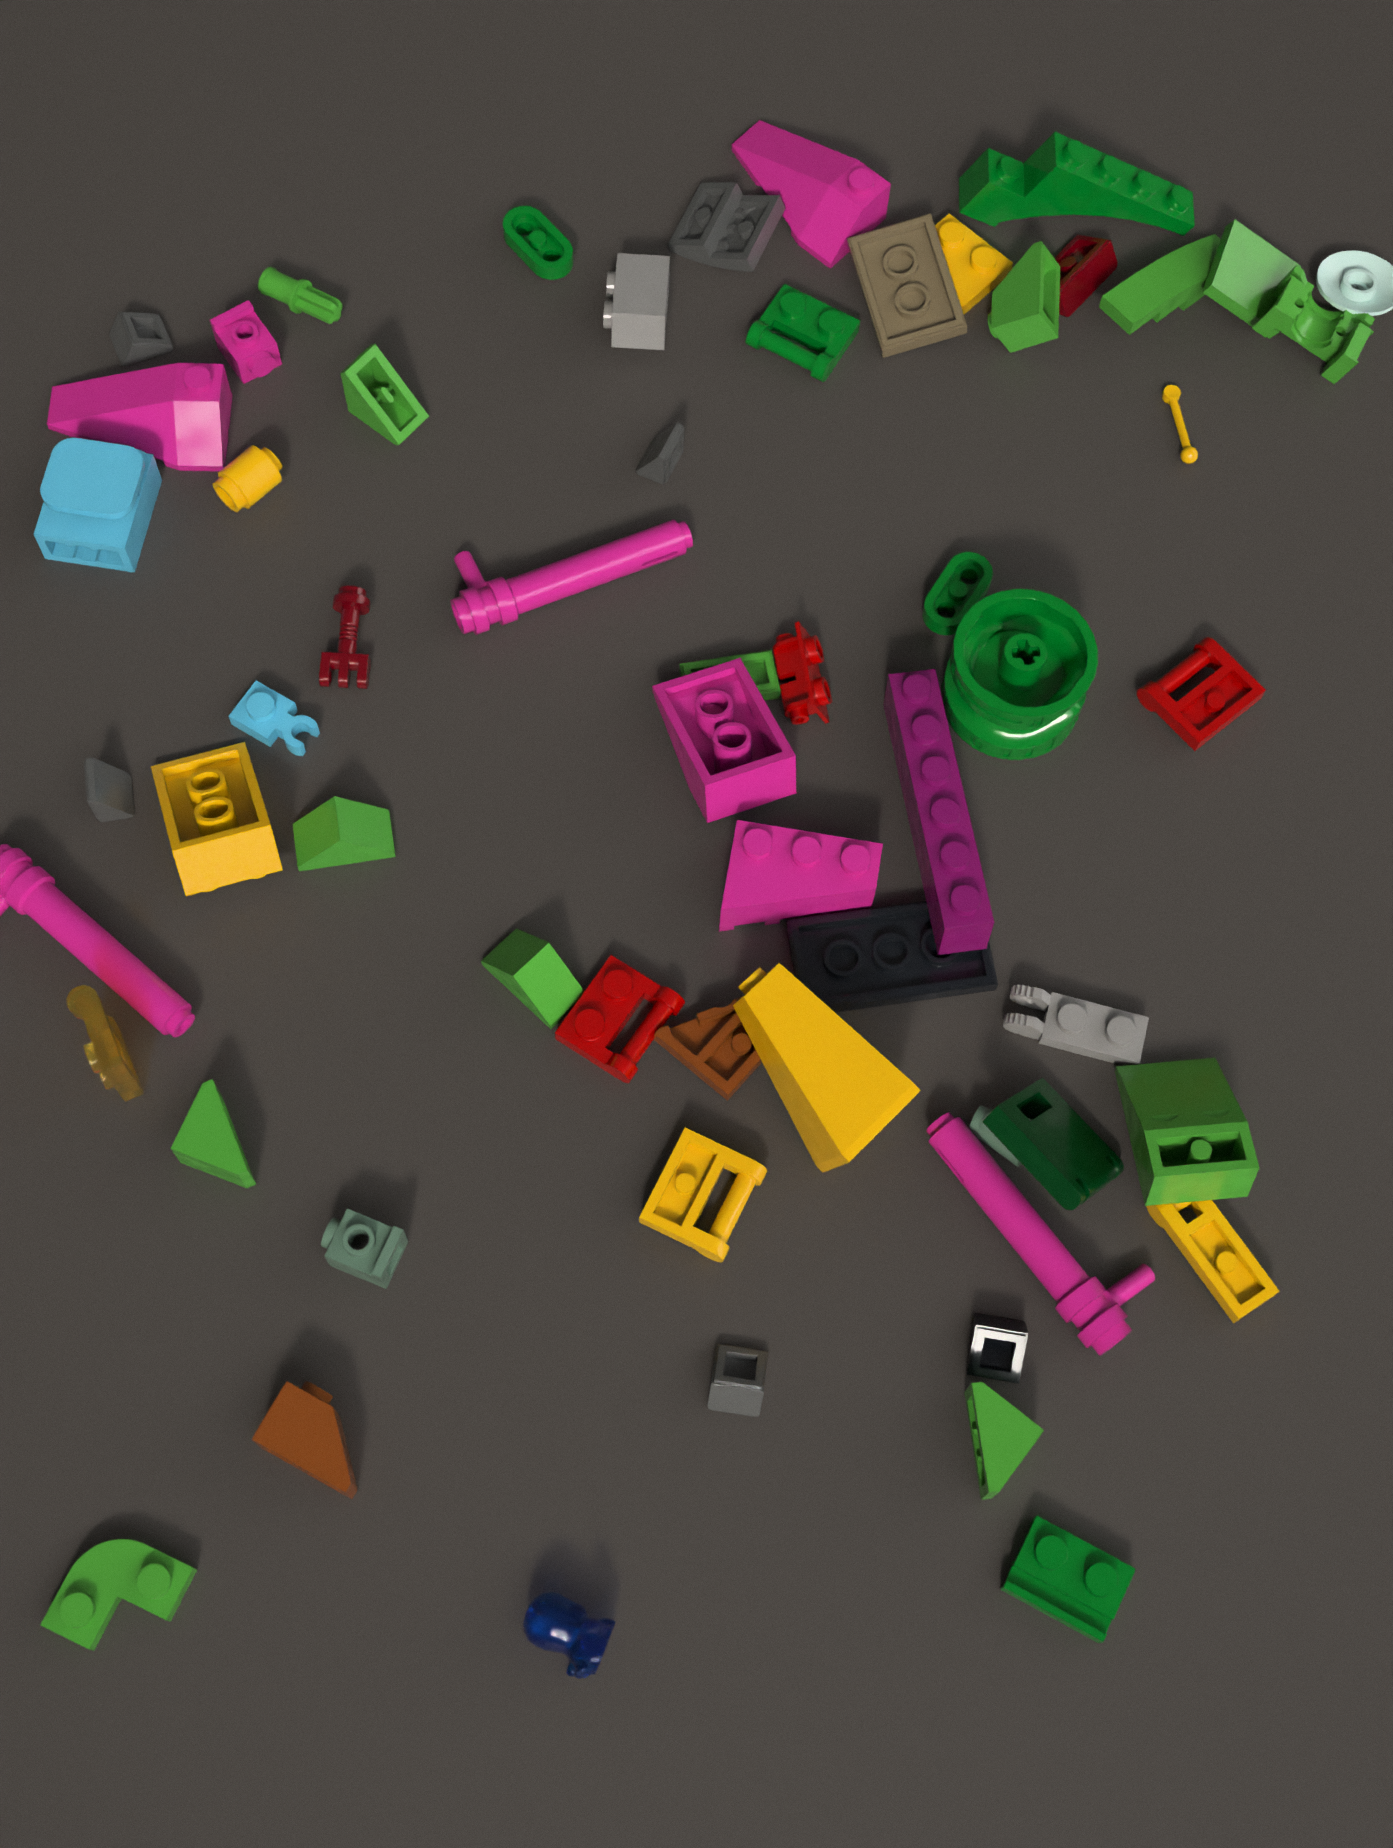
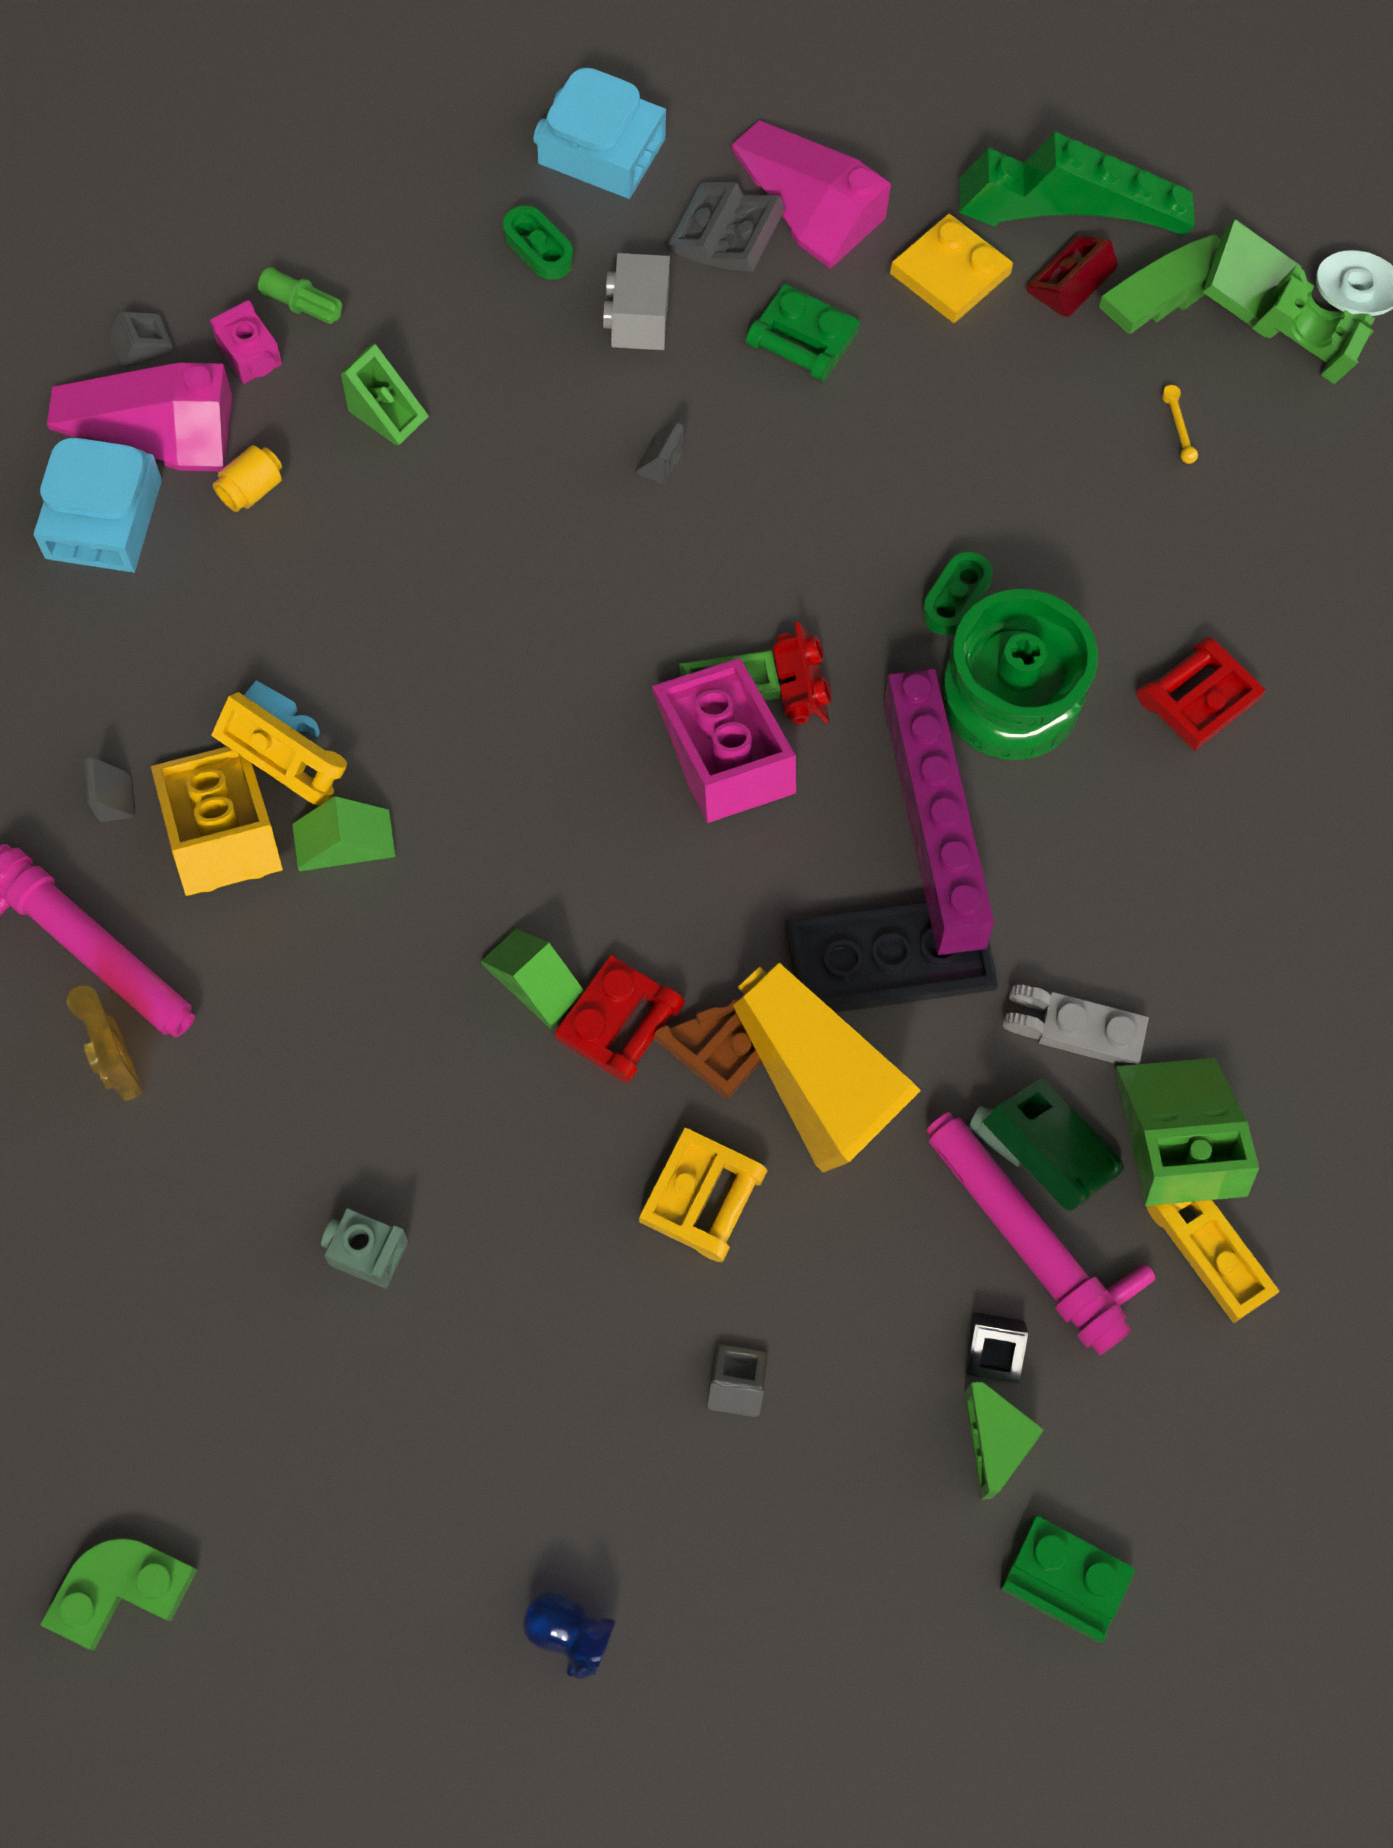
bright green slope [171,1079,256,1188] -> none
dark orange slope [252,1381,358,1499] -> none
dark red hinge [319,586,371,689] -> none
dark pink cylinder [450,520,693,635] -> none
dark pink wedge [719,820,883,932] -> none
dark tan tile [847,213,967,358] -> none
bright green slope [988,241,1060,353] -> none
none -> yellow plate [211,692,347,806]
none -> medium azure brick [534,68,666,199]

